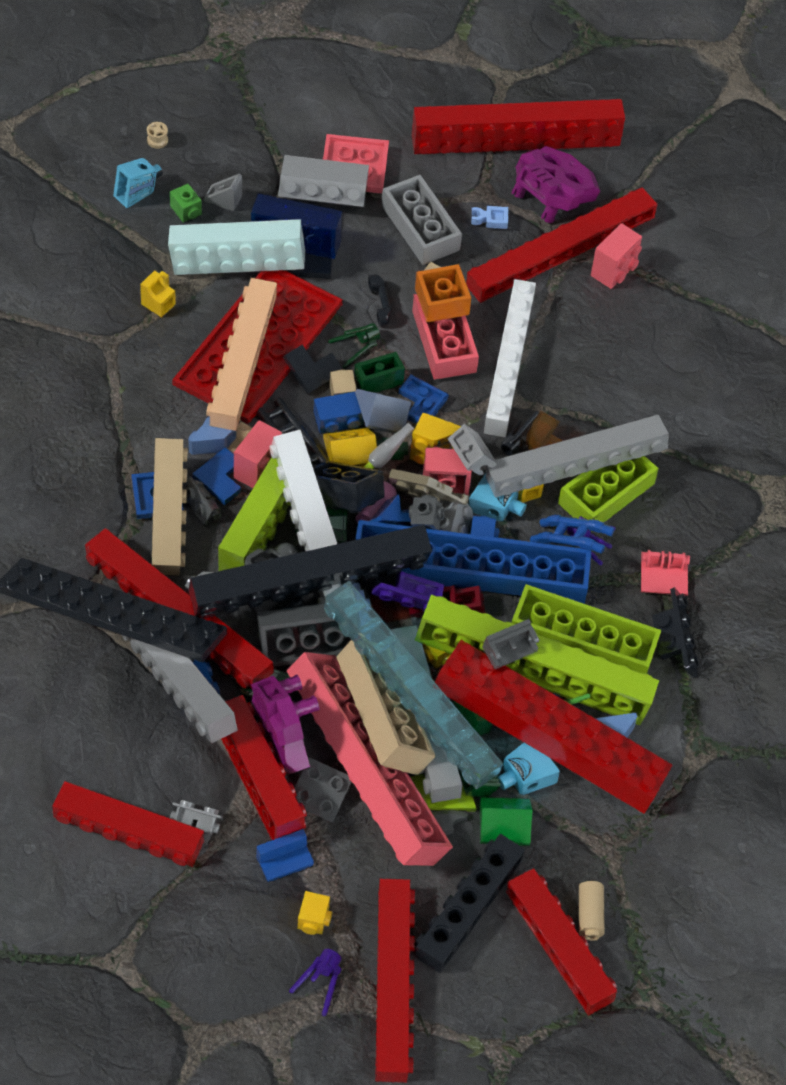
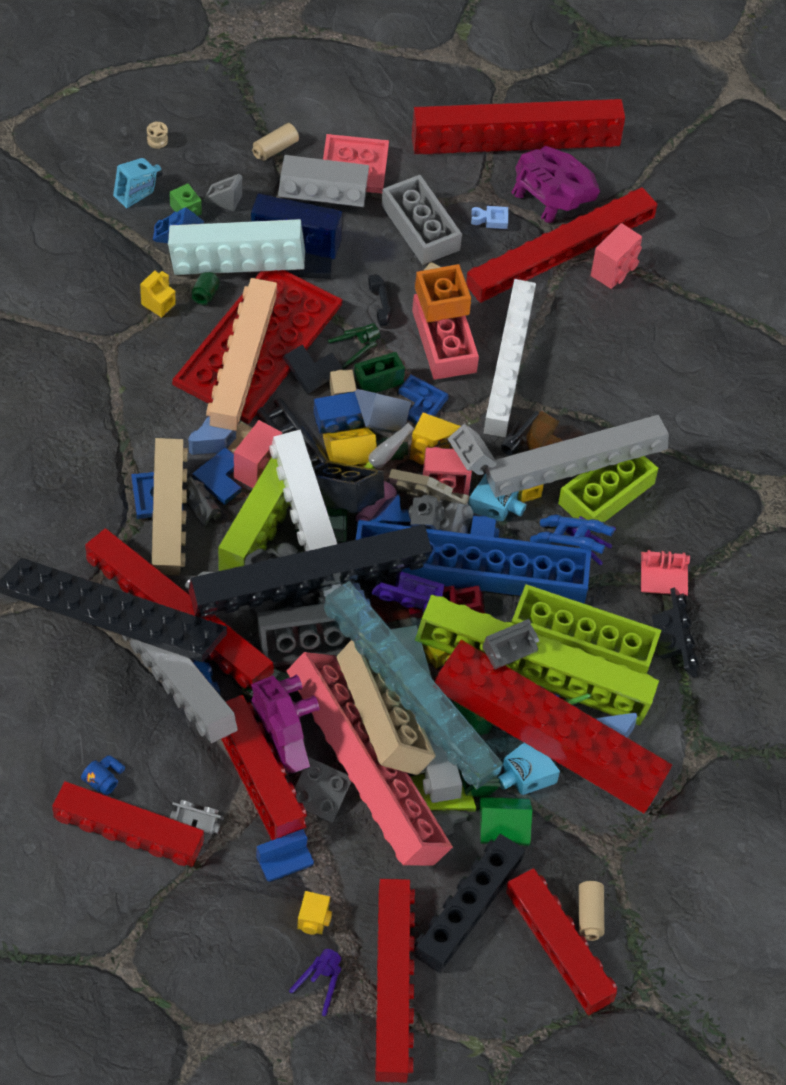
none -> blue piece [81,755,125,796]
none -> blue slope [153,207,204,243]
none -> dark green brick [192,272,220,305]
none -> tan brick [252,123,299,161]

